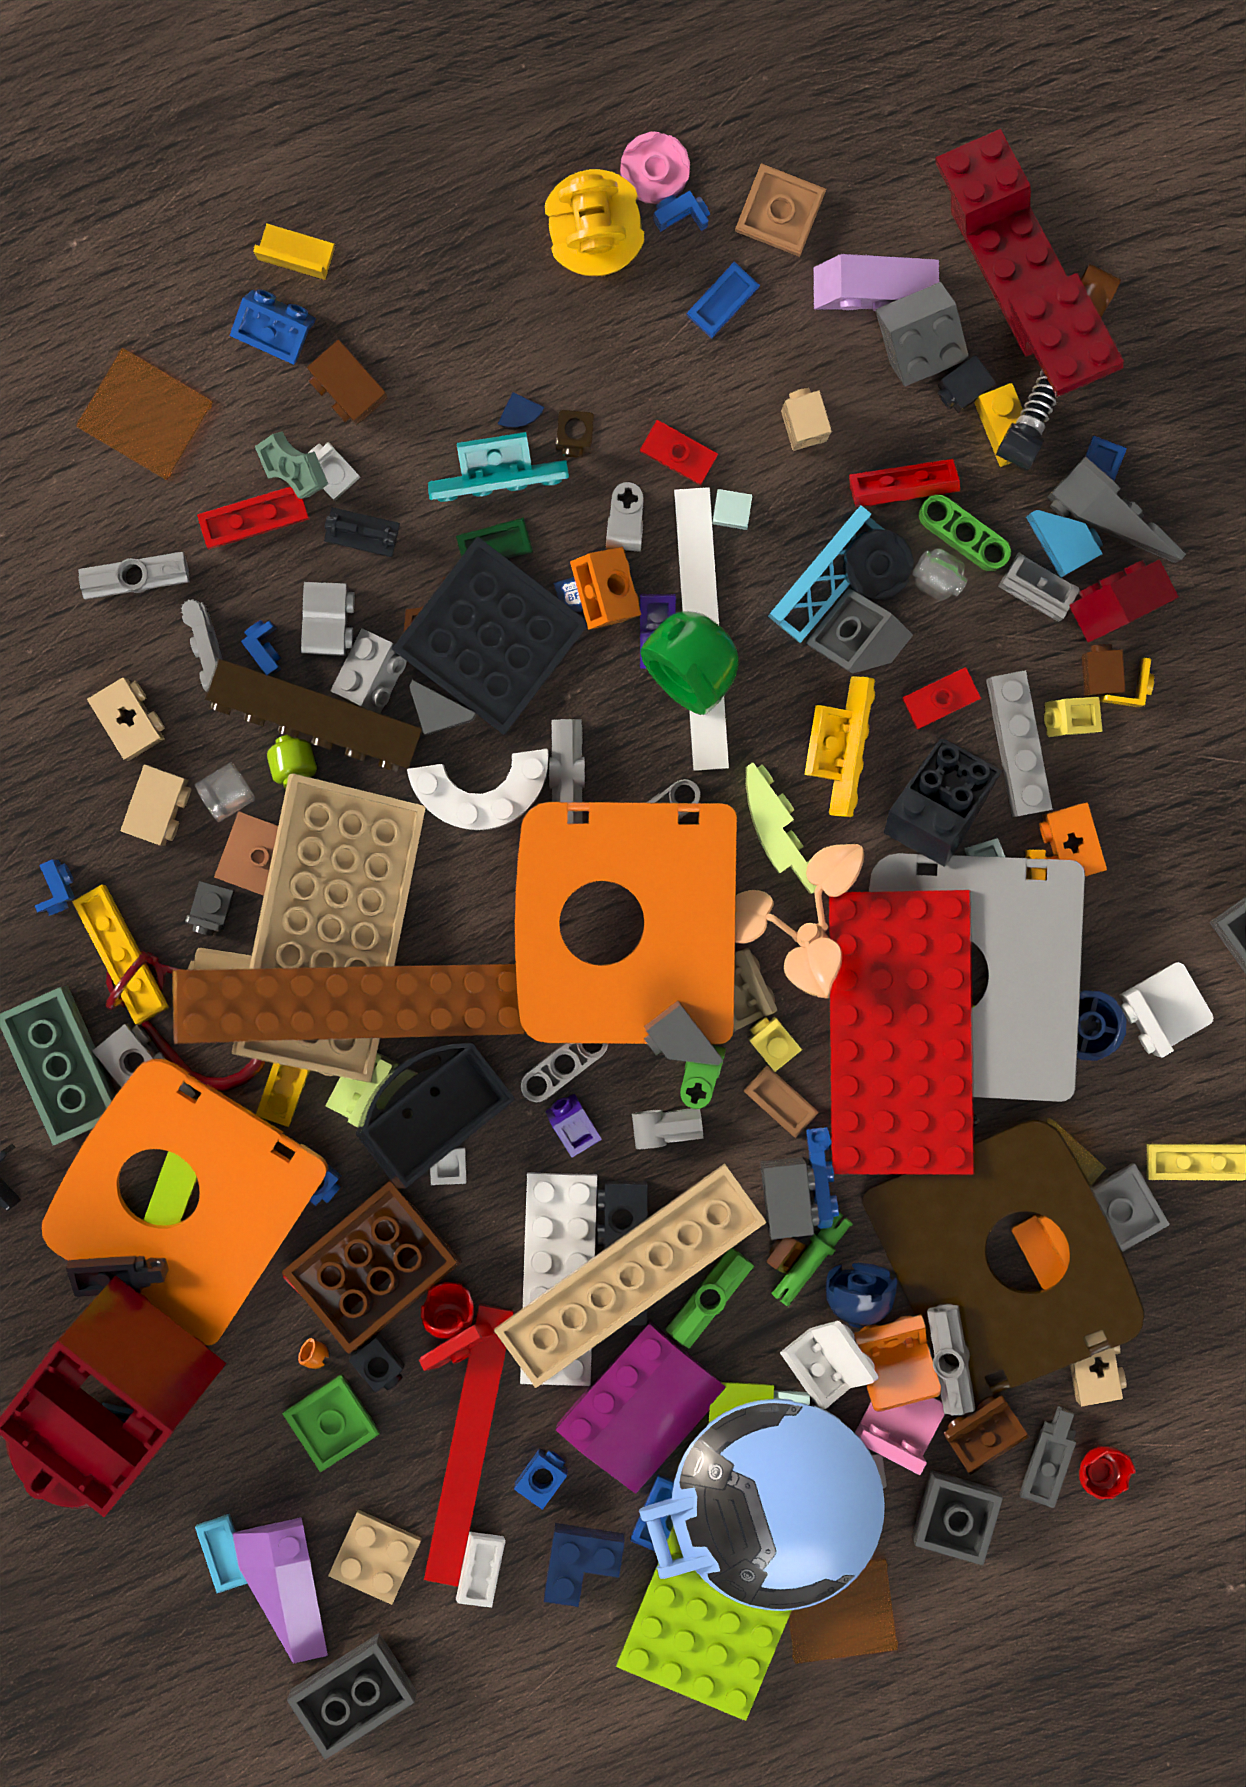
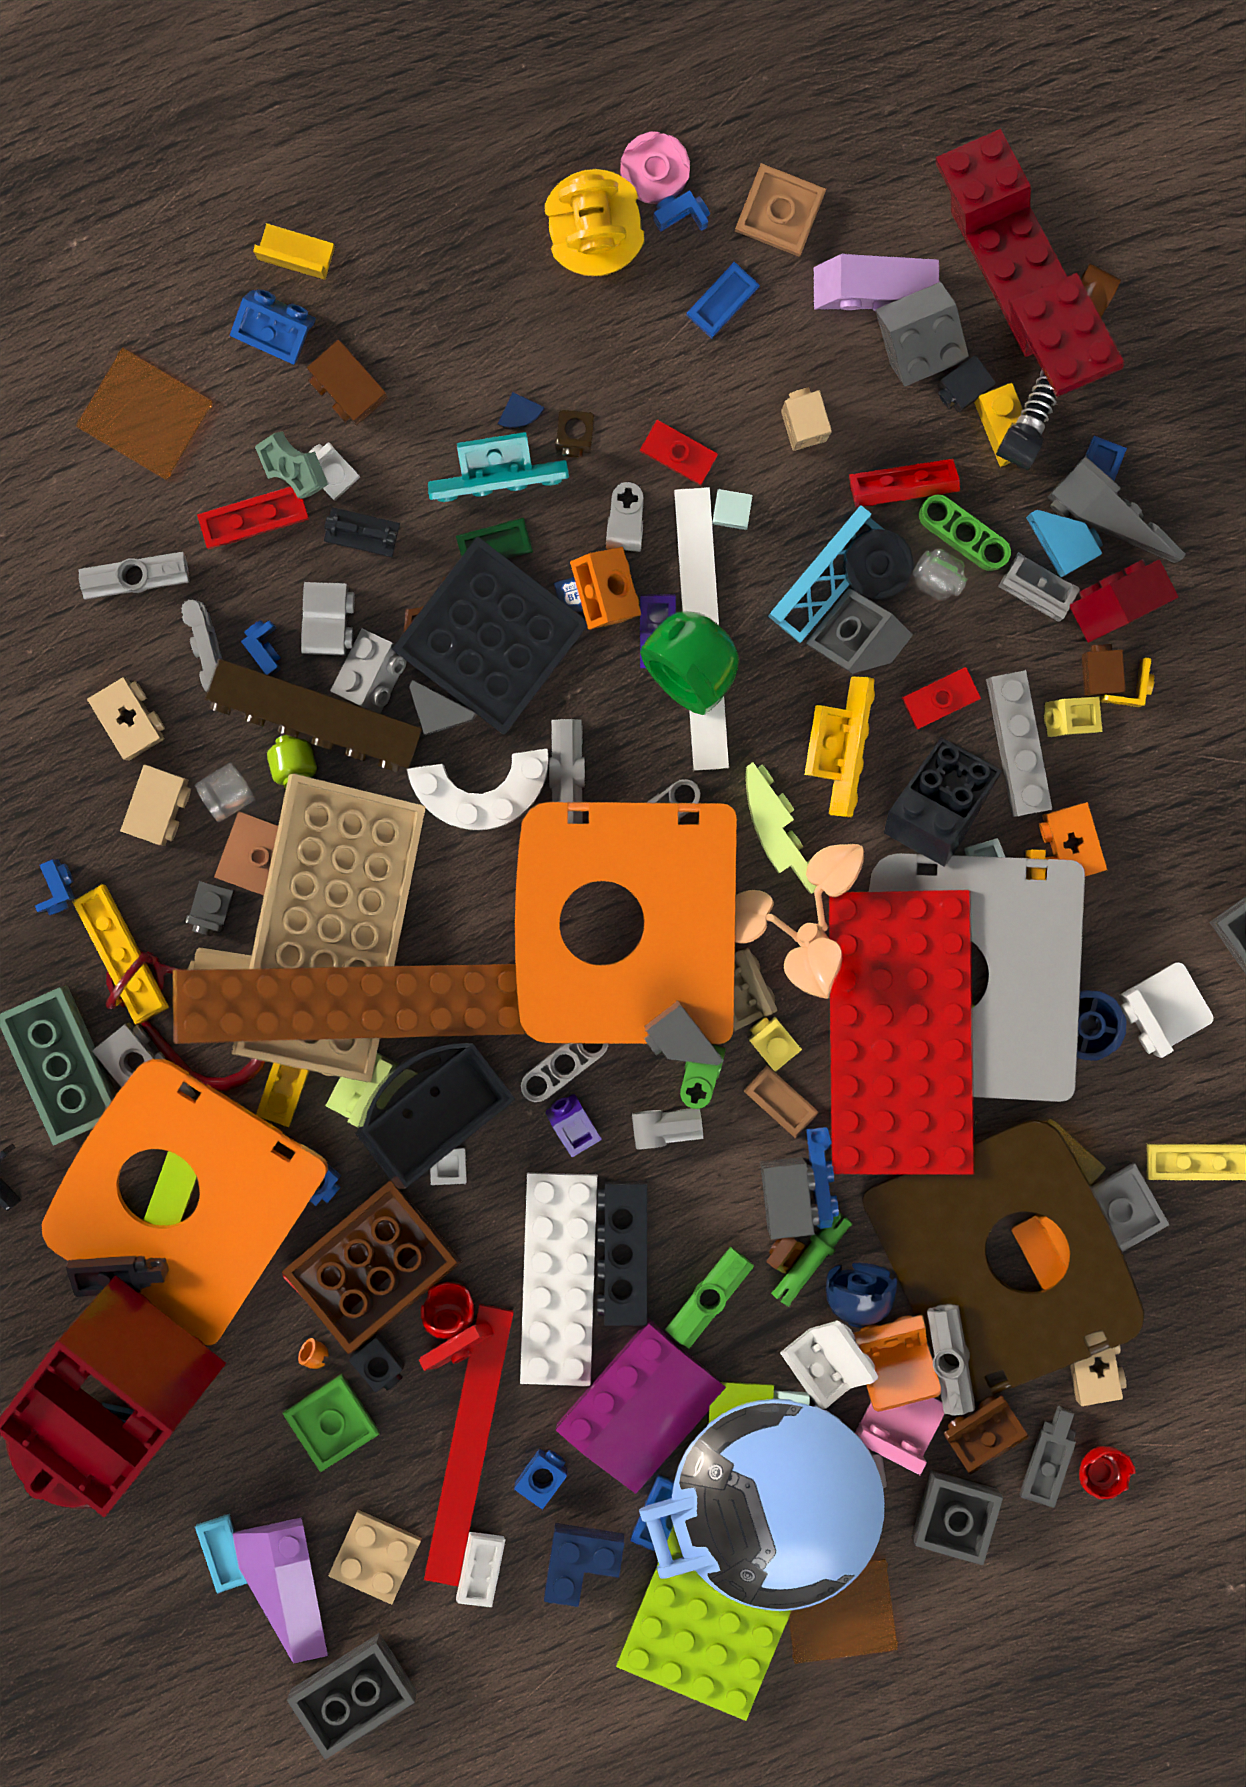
tan plate [494,1163,767,1388] -> none

